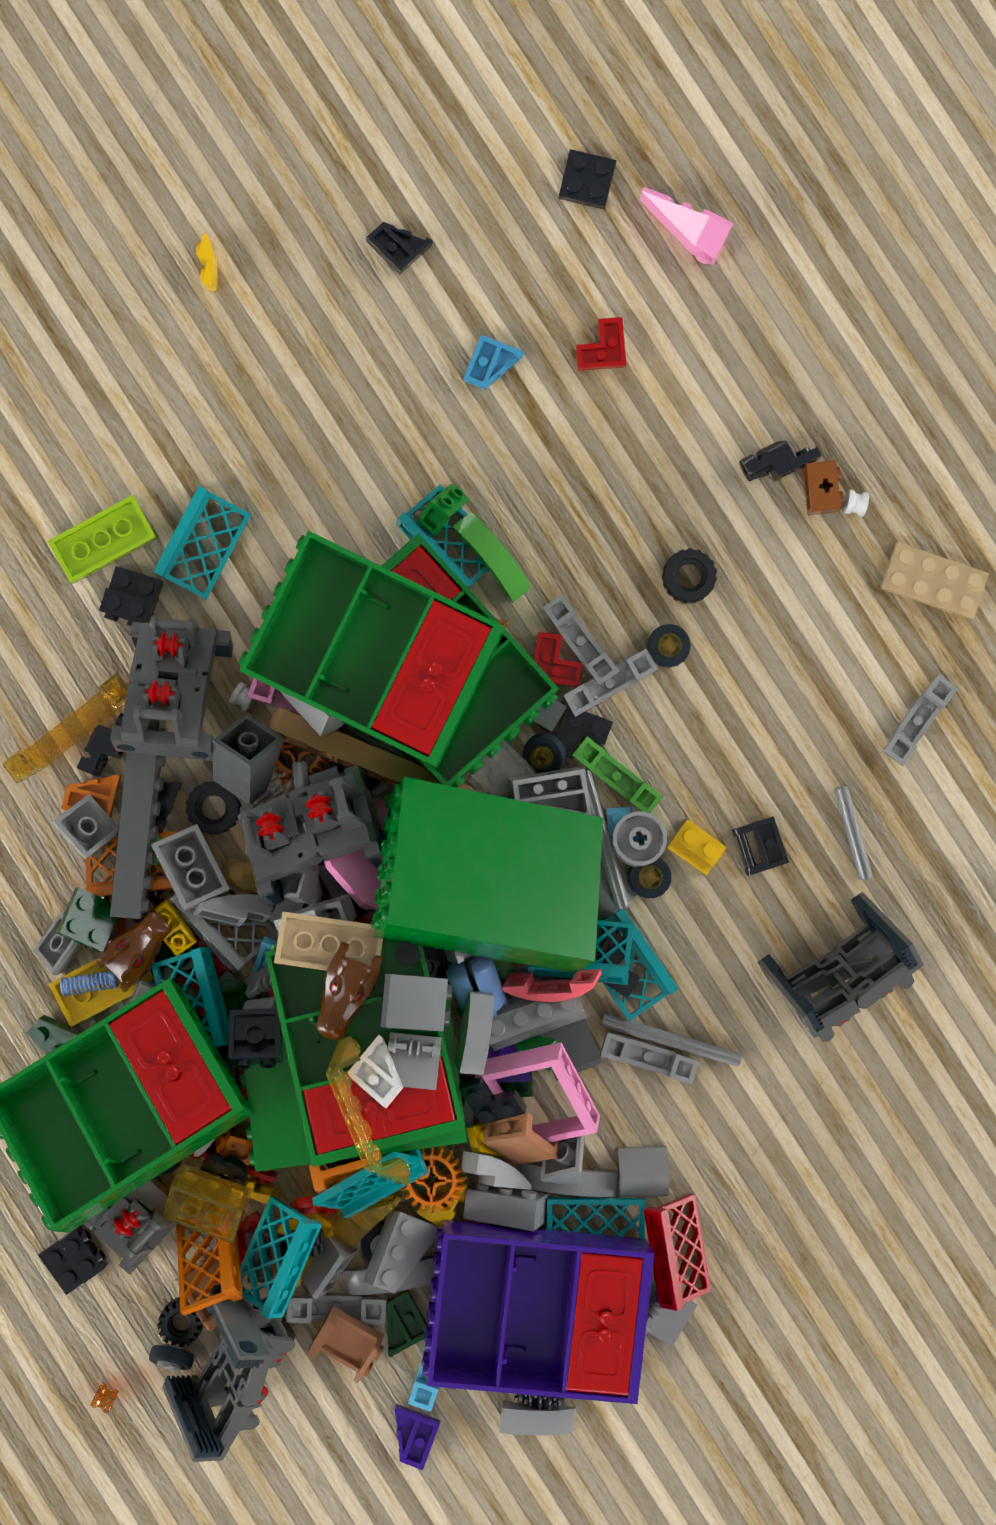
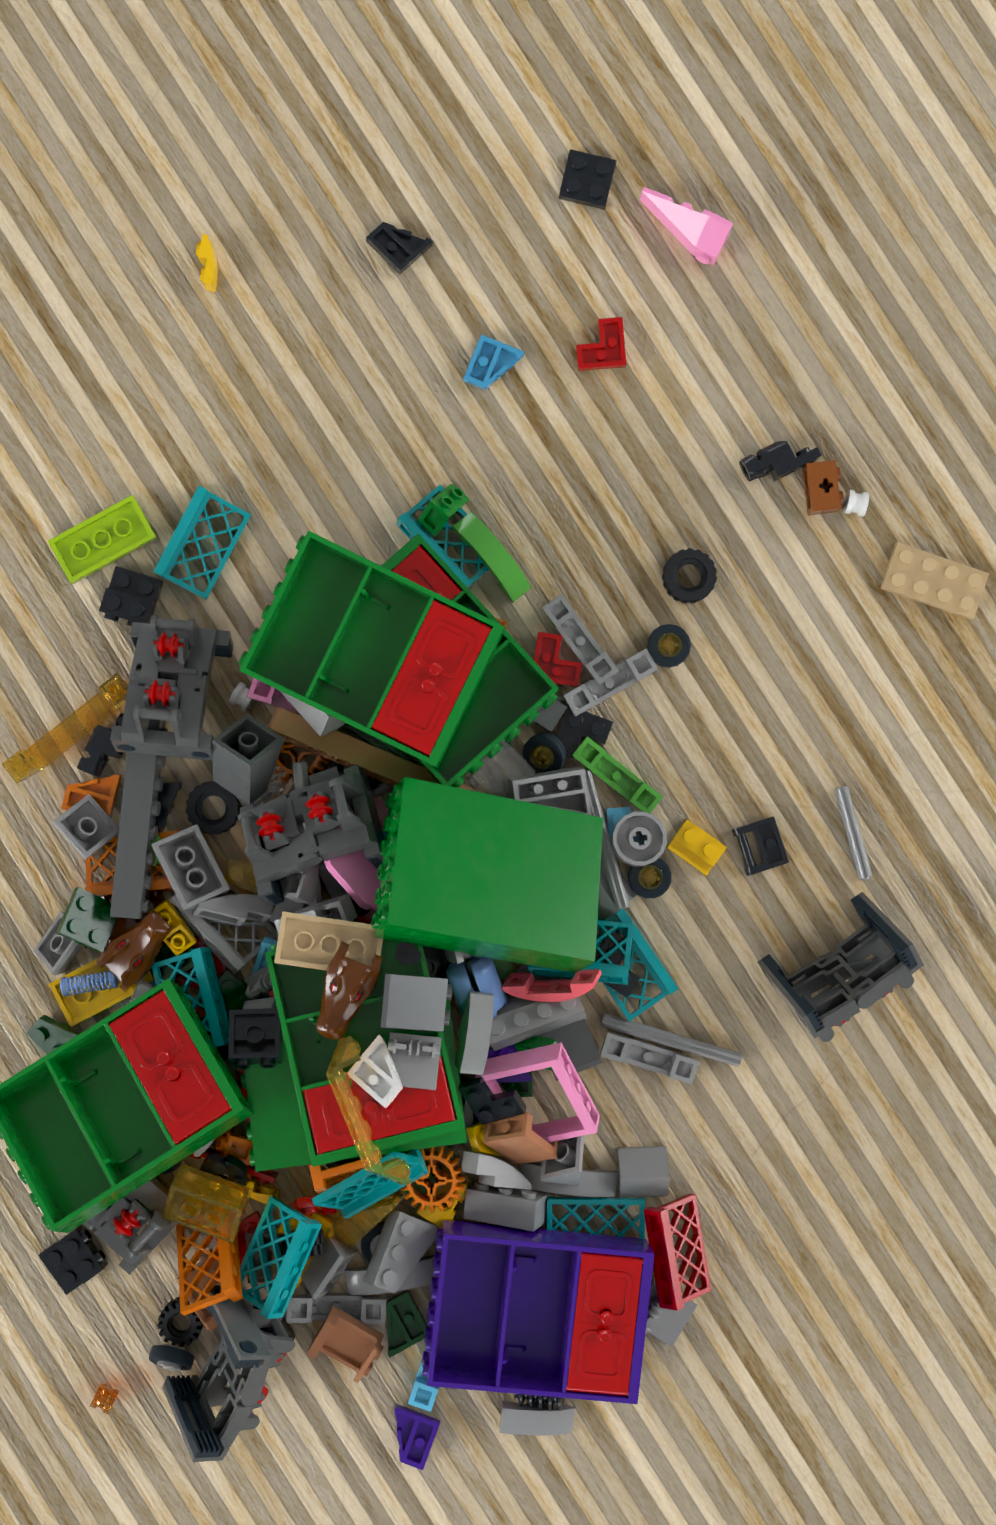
light grey slope [883,674,958,766] -> none

